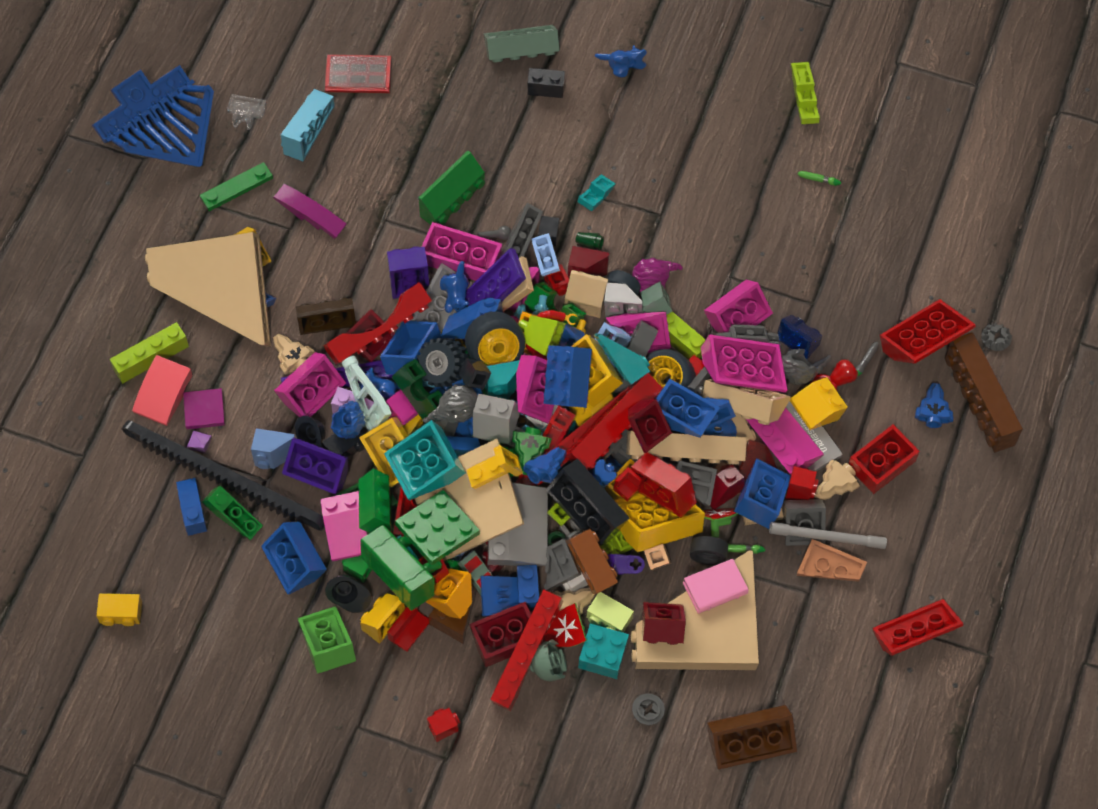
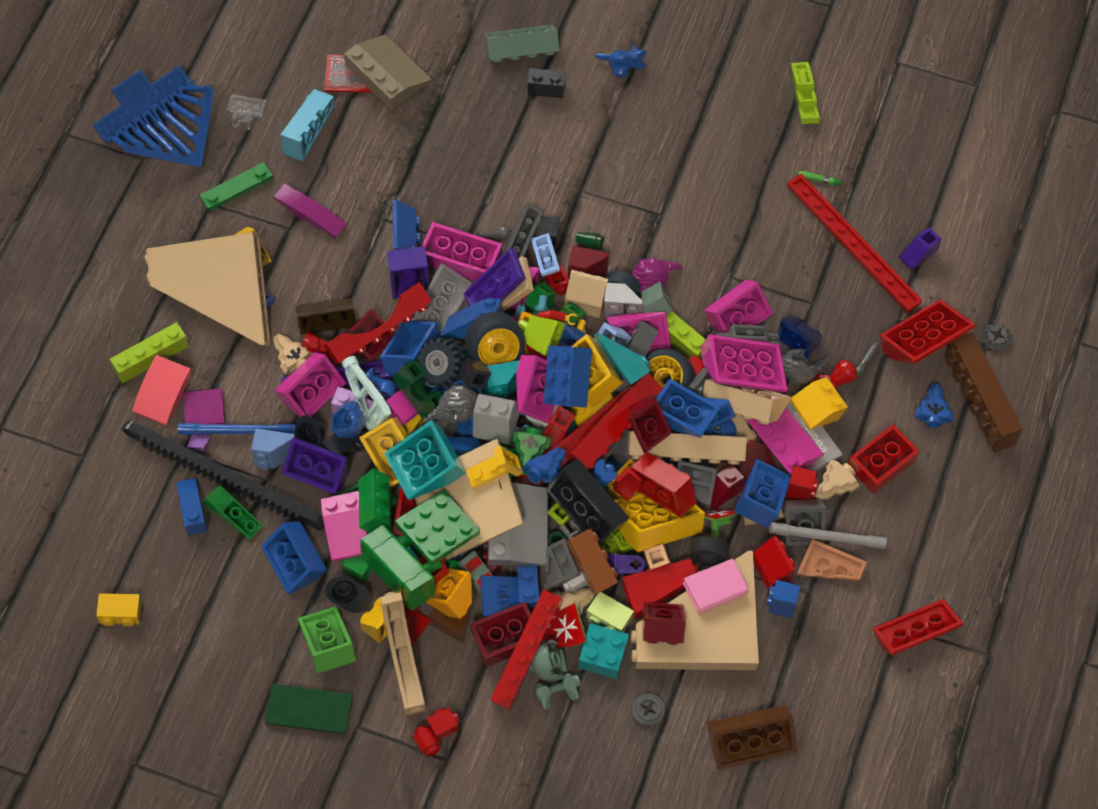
green slope [419,151,485,225] -> none
blue animal [440,261,469,313] -> none
teal slope [578,174,616,211] -> none
bright green piece [728,544,765,554] -> none
none -> blue piece [178,423,296,435]
none -> dark green tile [265,683,353,735]
none -> red rock [301,332,333,361]
none -> dark tan slope [344,34,432,111]
none -> tan arch [380,592,426,715]
none -> blue slope [393,200,420,250]
none -> red brick [412,725,441,758]
none -> sand green piece [534,673,581,710]
none -> red slope [622,558,699,620]
none -> red slope [753,536,796,592]
none -> blue brick [766,580,800,618]
none -> red plate [787,174,922,314]
none -> dark purple slope [899,227,942,270]

